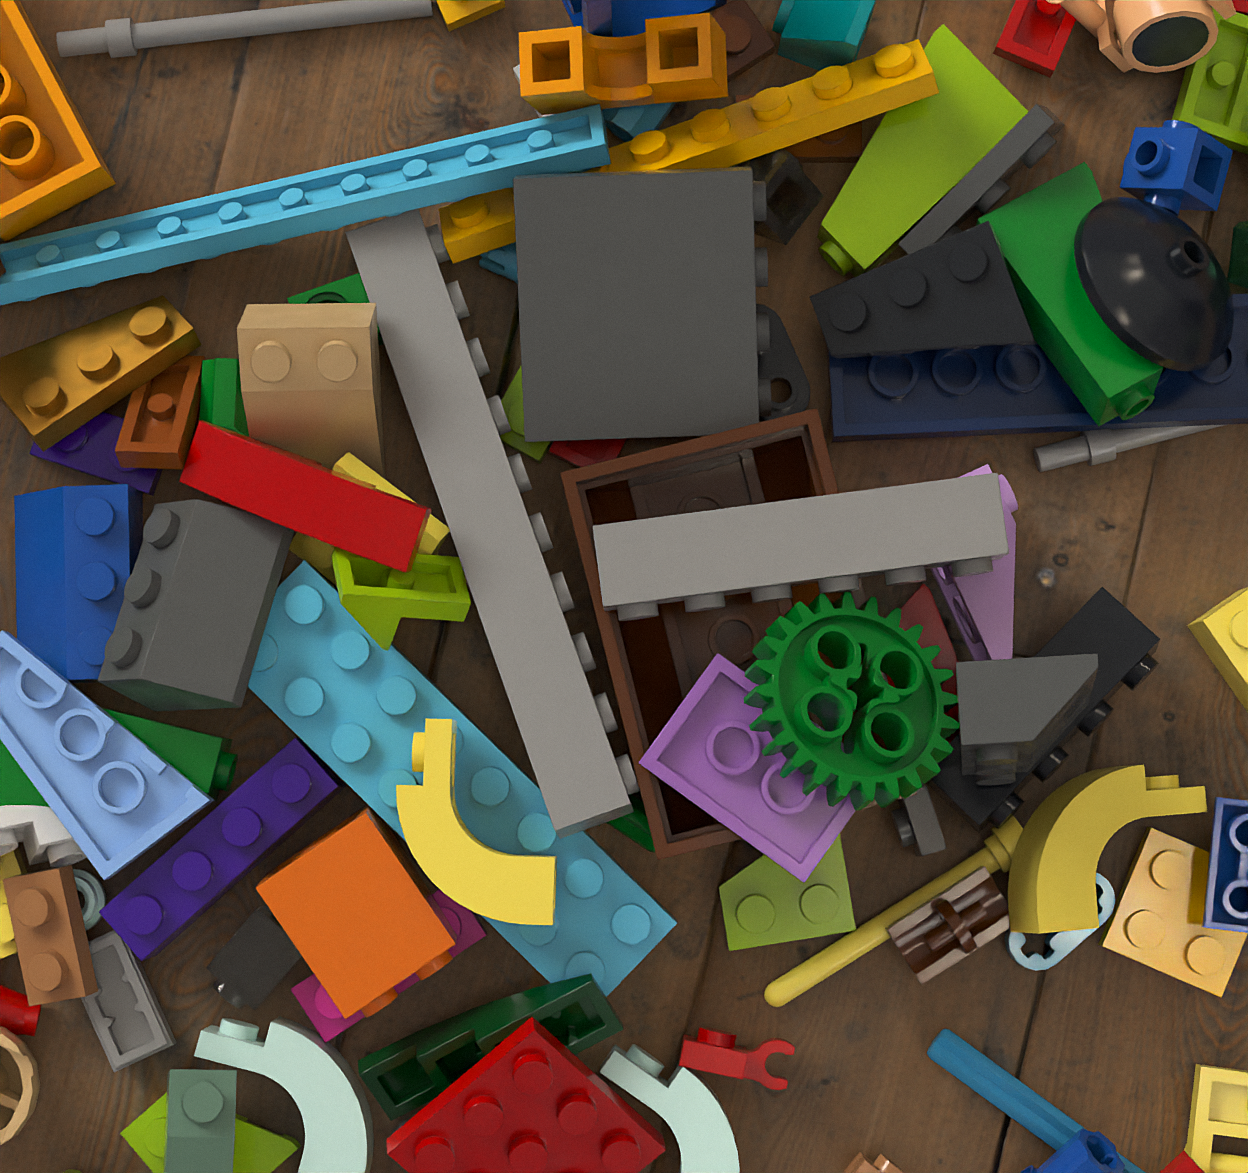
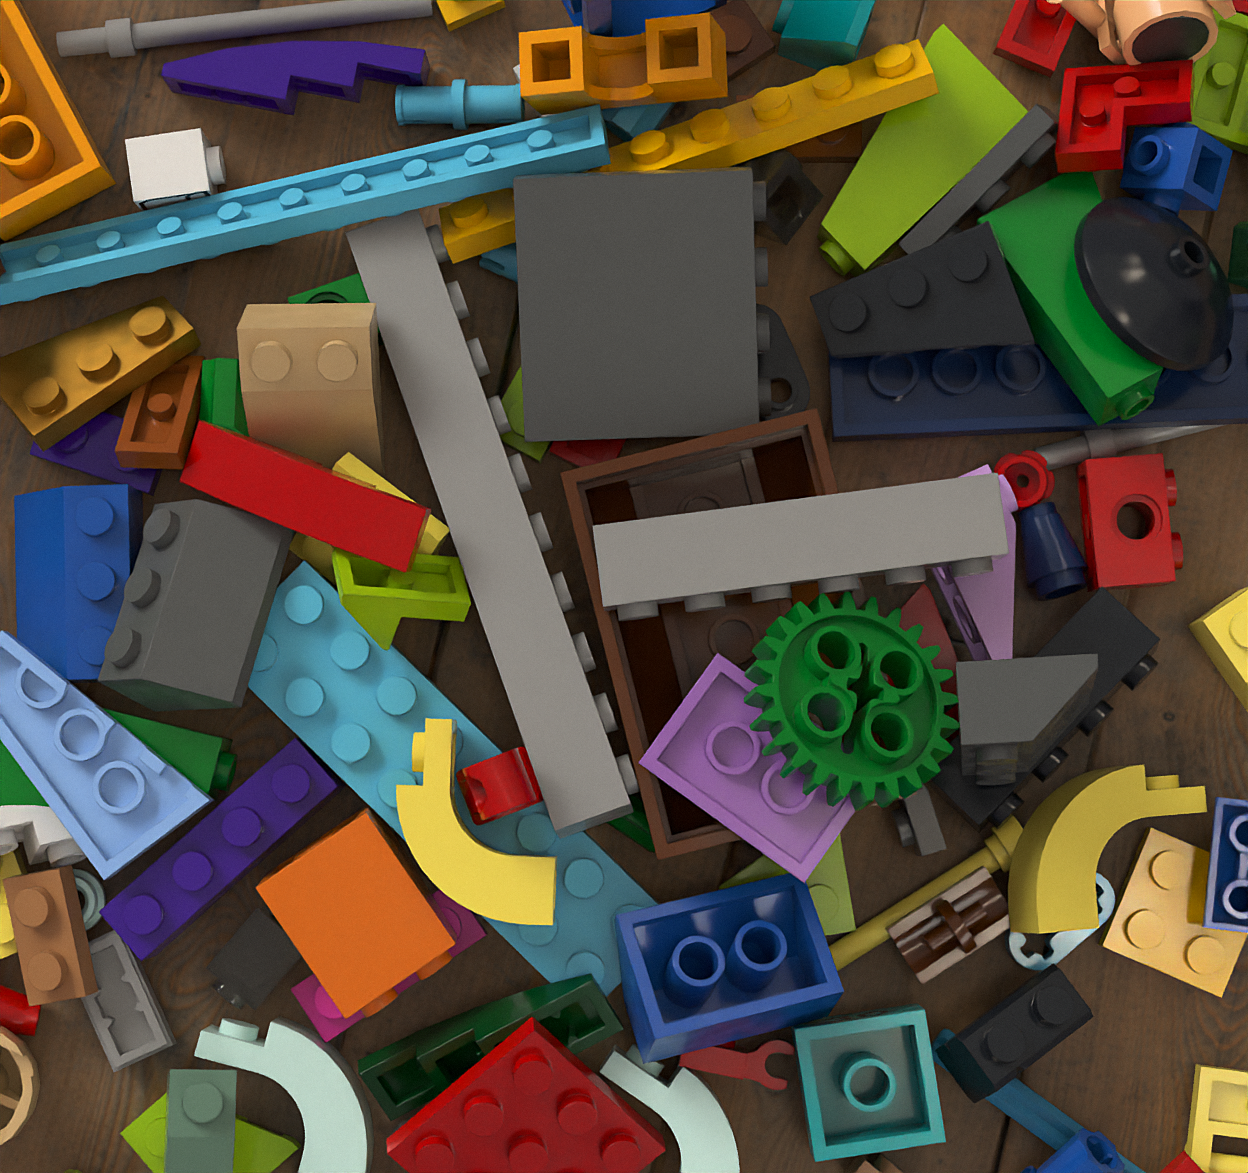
none -> white brick [125,128,226,211]
none -> dark purple slope [161,41,430,116]
none -> medium azure pin [395,79,525,130]
none -> red leg [456,746,544,826]
none -> blue slope [614,873,844,1064]
none -> teal brick [791,1003,946,1162]
none -> black brick [935,963,1094,1104]
none -> red plate [994,450,1055,512]
none -> dark blue cone [1018,502,1089,601]
none -> red plate [1055,59,1195,173]
none -> red brick [1075,453,1183,592]

